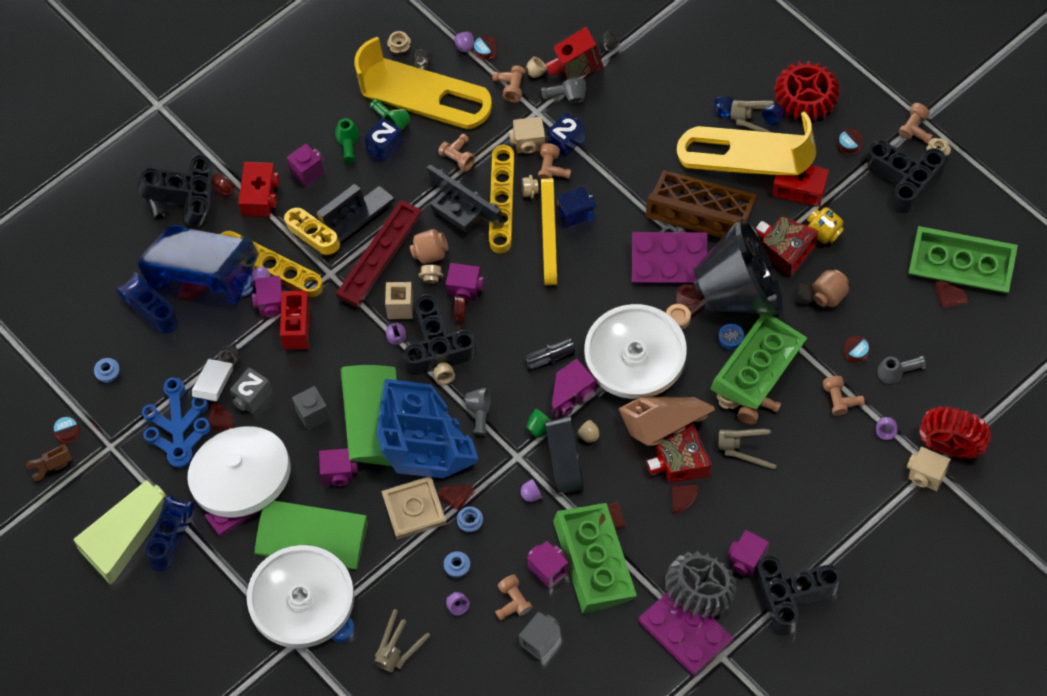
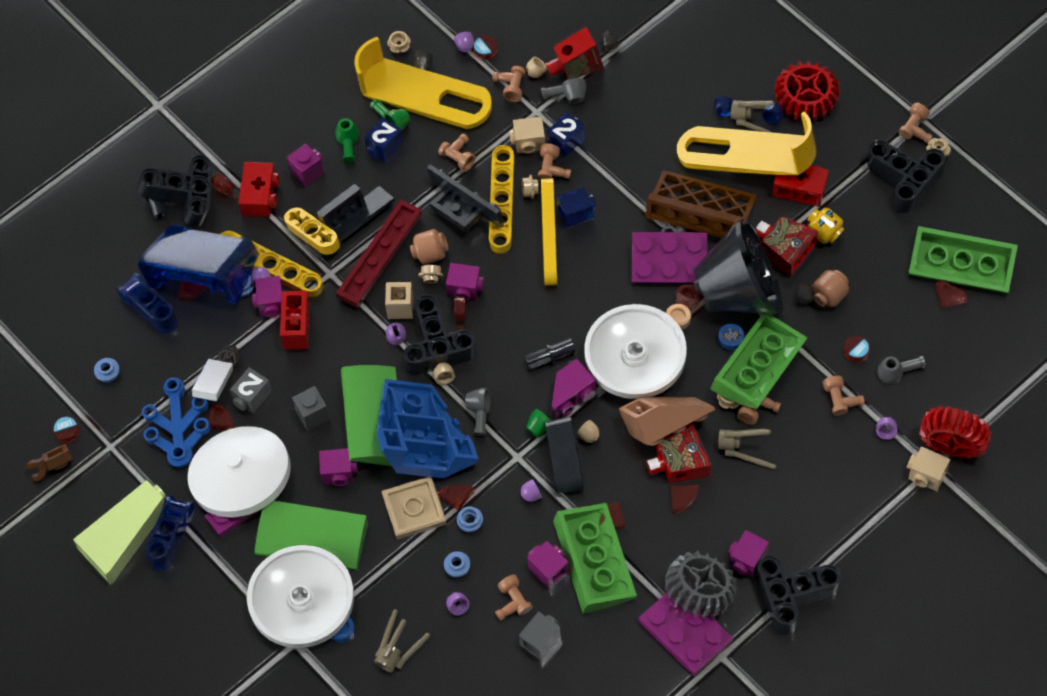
tile [838,129,863,154] -> none

